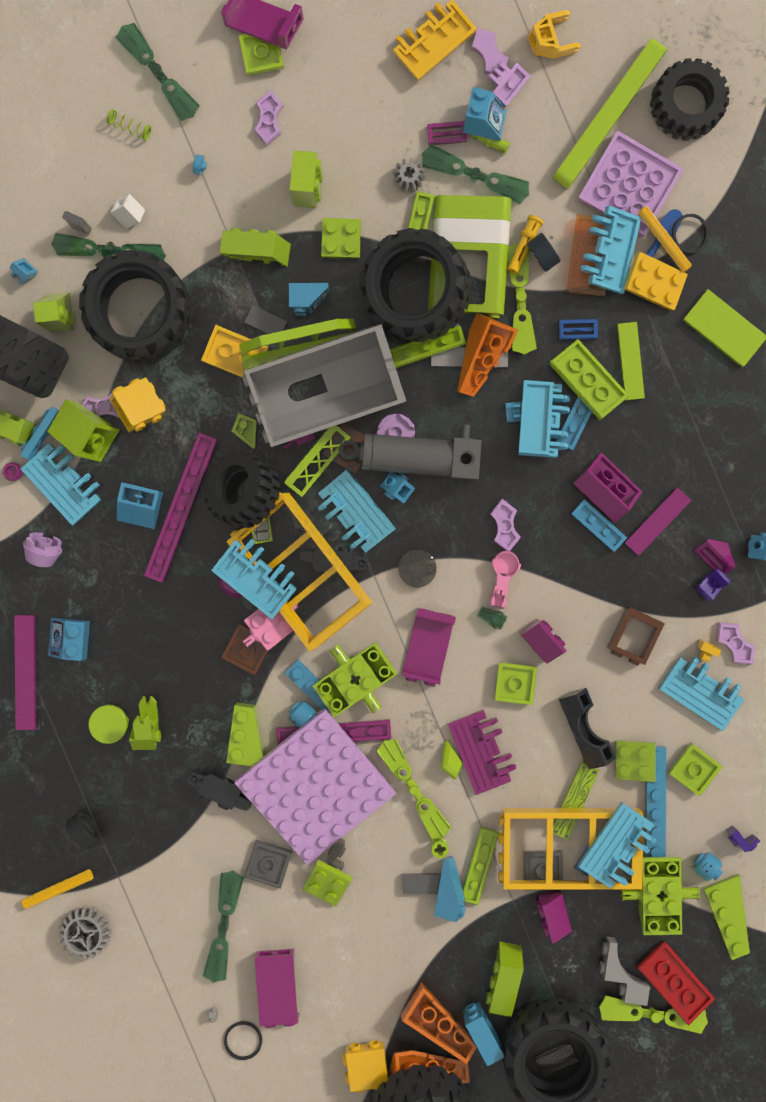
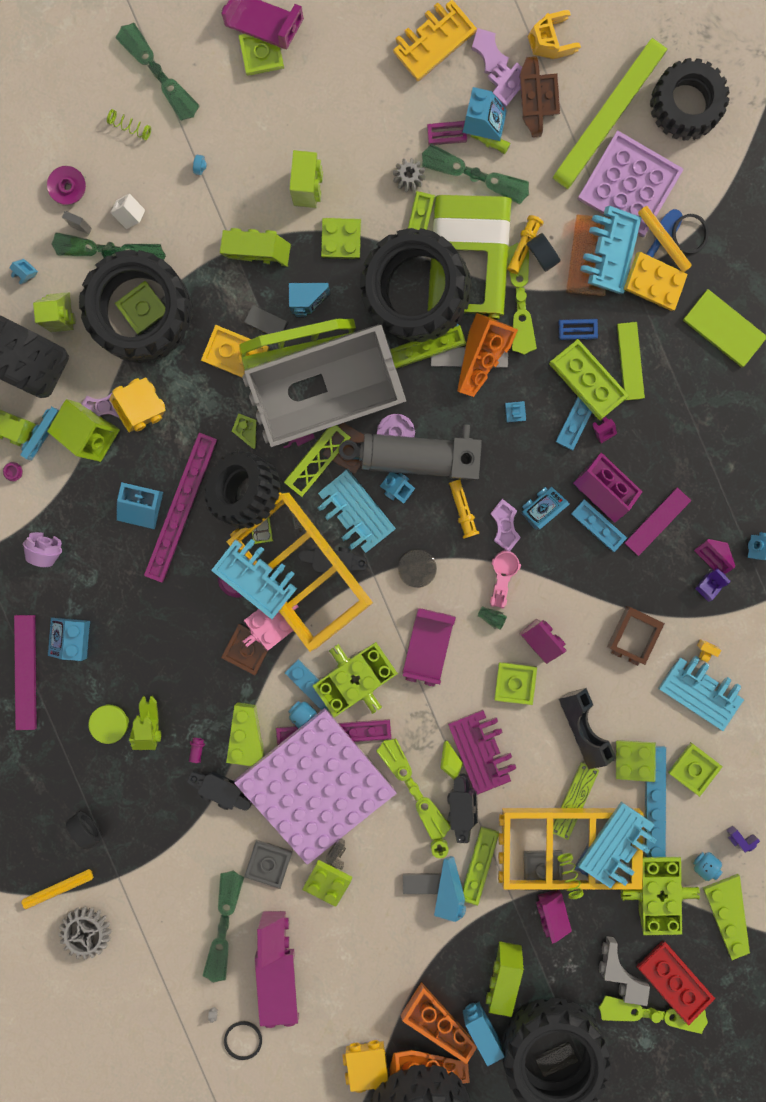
medium azure hinge [21,443,102,526] -> none
lavender tile [254,90,283,146] -> none
medium azure hinge [518,380,570,458] -> none
lavender tile [716,622,755,665] -> none
none -> magenta dish [47,166,86,205]
none -> lime plate [115,280,166,335]
none -> magenta pin [189,738,205,763]
none -> magenta slope [257,911,289,969]
none -> black hinge [447,773,478,843]
none -> yellow pin [449,480,480,539]
none -> reddish brown plate [519,56,560,138]
none -> dark azure slope [521,487,569,530]
none -> lime piece [557,853,584,899]
none -> magenta tile [593,417,617,443]

